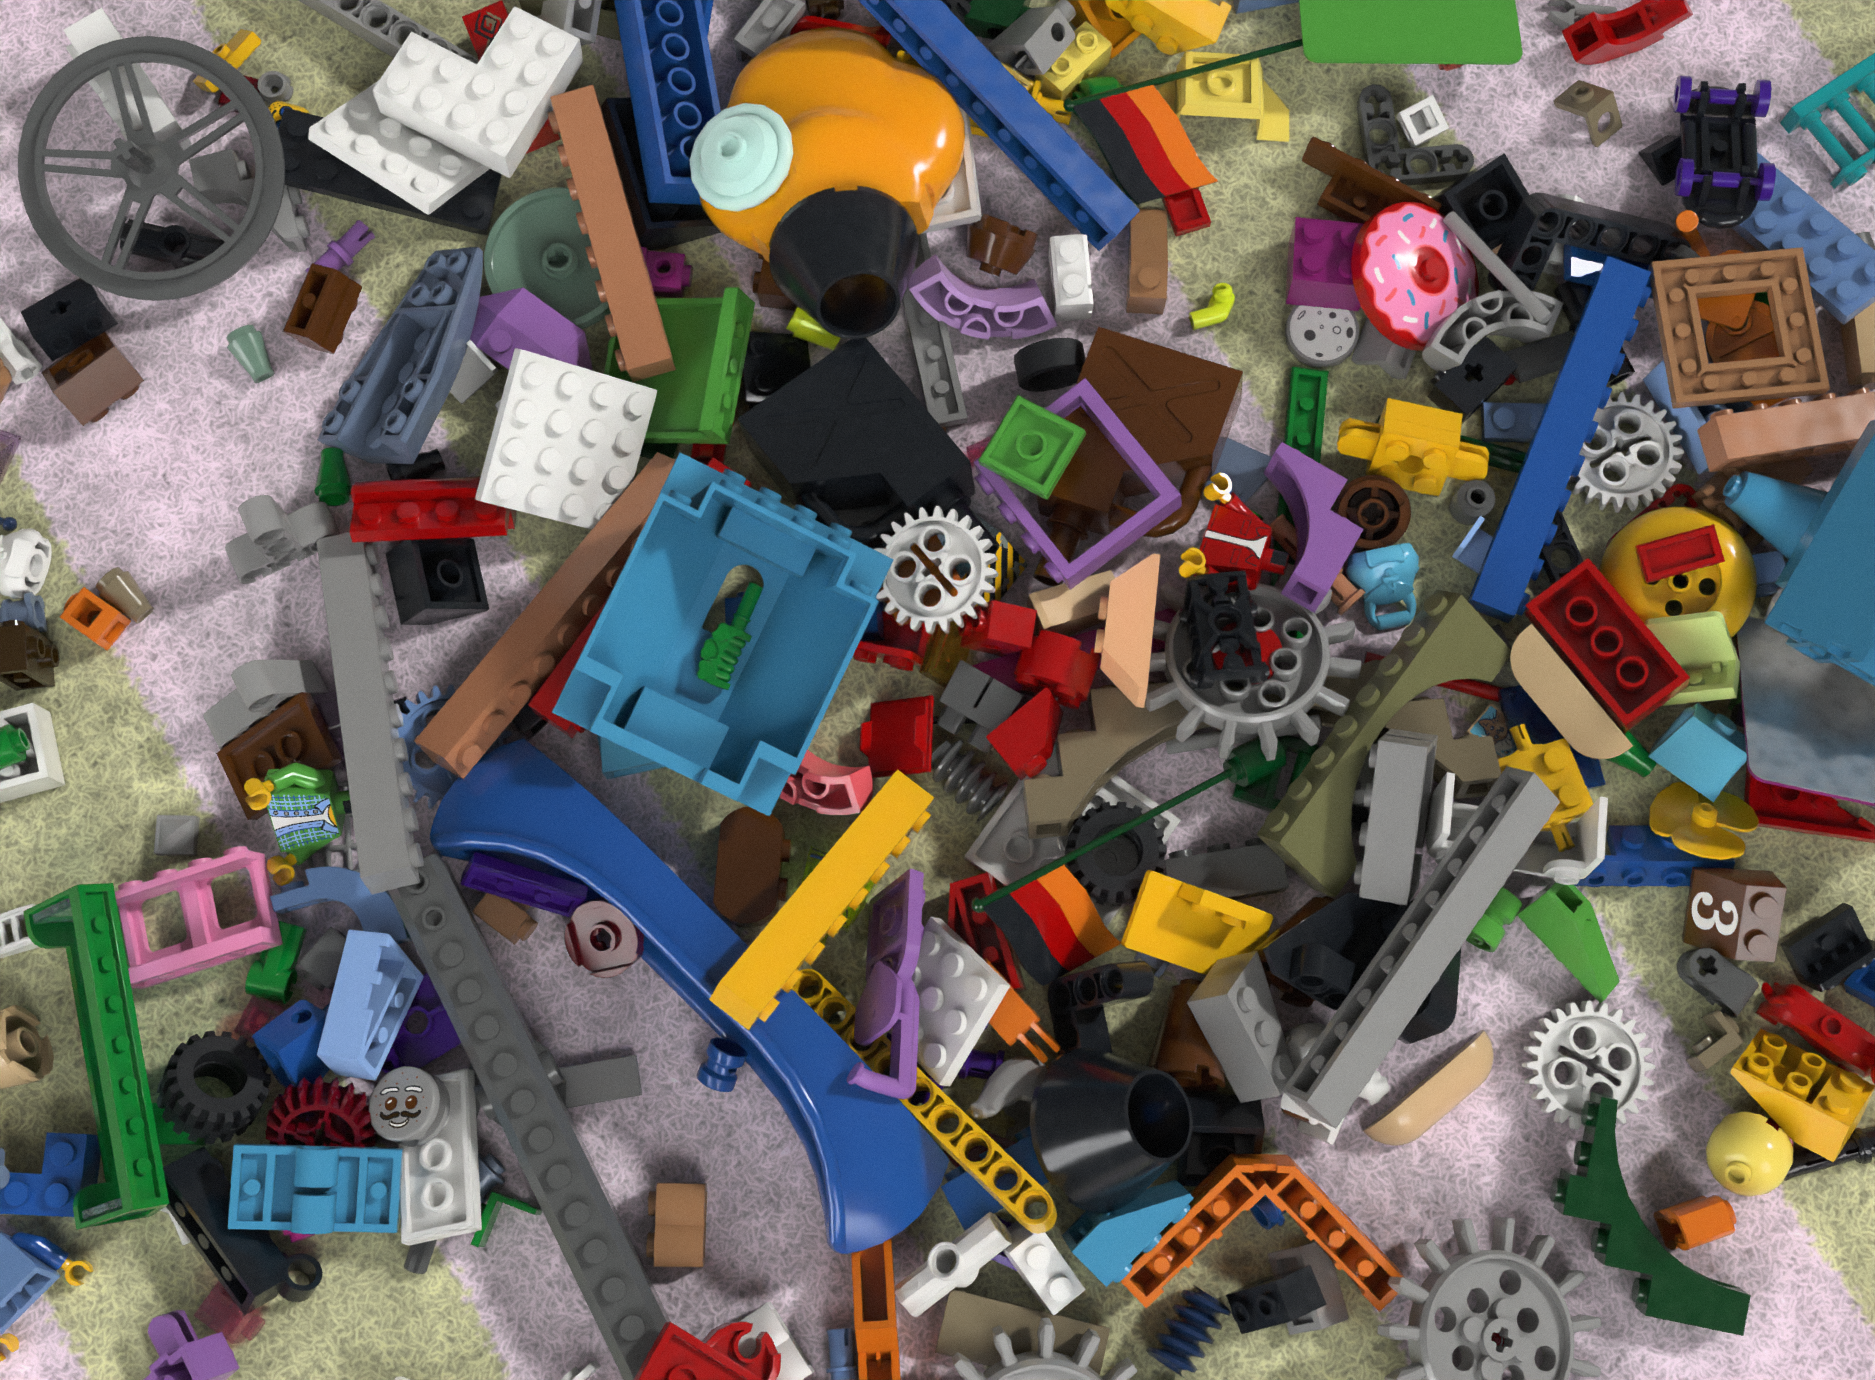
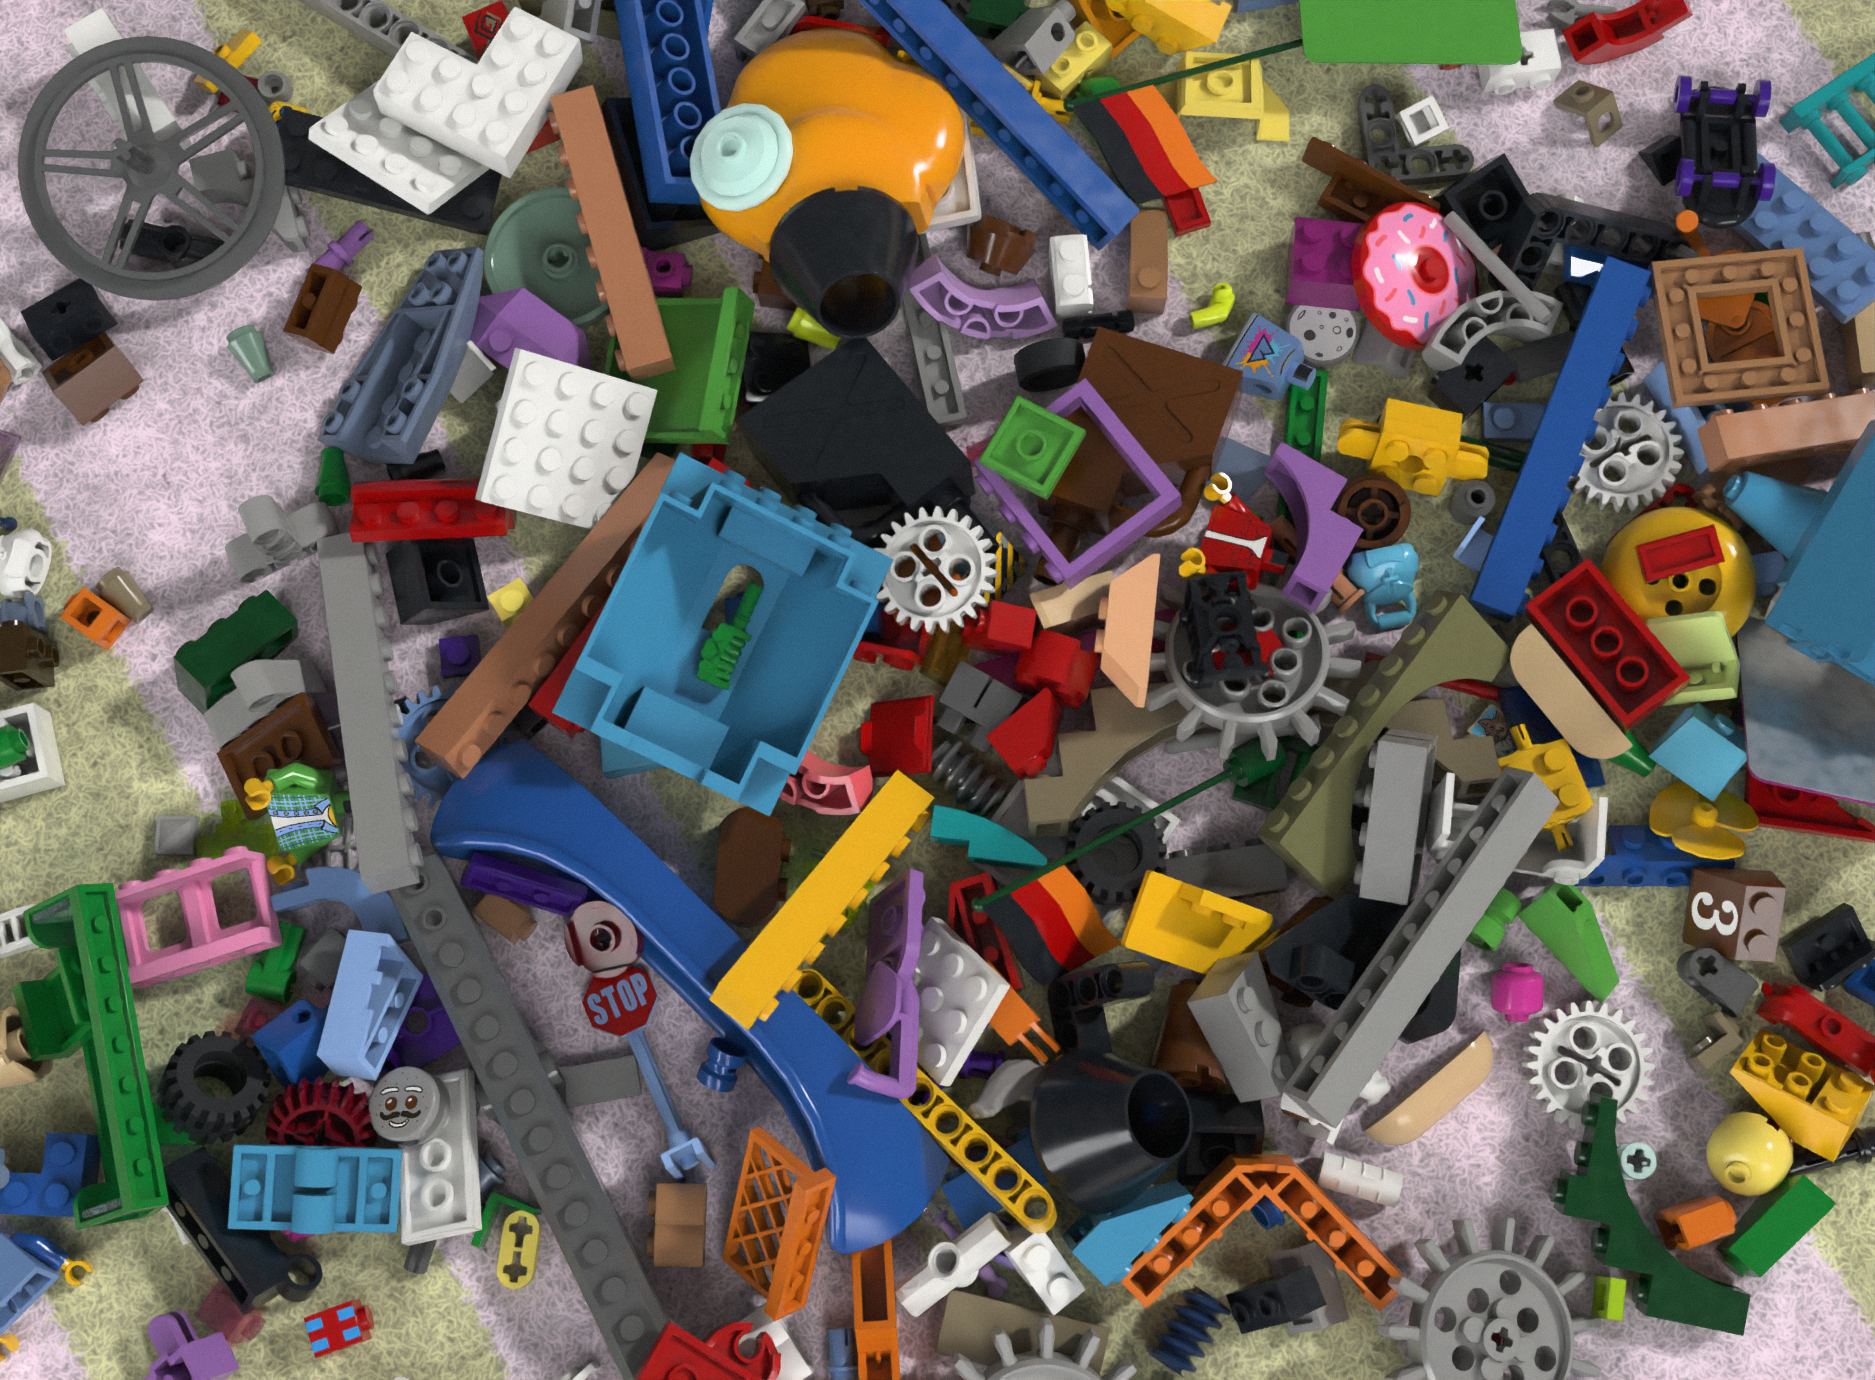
none -> green panel [12,946,93,1062]
none -> dark green wedge [173,589,298,715]
none -> clear neon green hinge [195,799,280,871]
none -> red brick [304,1299,374,1358]
none -> dark purple plate [439,634,481,679]
none -> light yellow brick [487,577,534,629]
none -> light yellow beam [497,1210,542,1289]
none -> light blue piece [582,966,716,1183]
none -> orange fence [722,1126,836,1321]
none -> piece [917,1195,1008,1298]
none -> teal slope [930,805,1047,871]
none -> black axle [1062,310,1135,339]
none -> medium blue torso [1222,312,1316,401]
none -> white axle [1315,1151,1403,1208]
none -> white brick [1477,28,1562,95]
none -> dark pink head [1491,962,1543,1022]
none -> lime tile [1591,1276,1626,1322]
none -> light aqua bush [1617,1143,1657,1180]
none -> green slope [1716,1175,1836,1277]

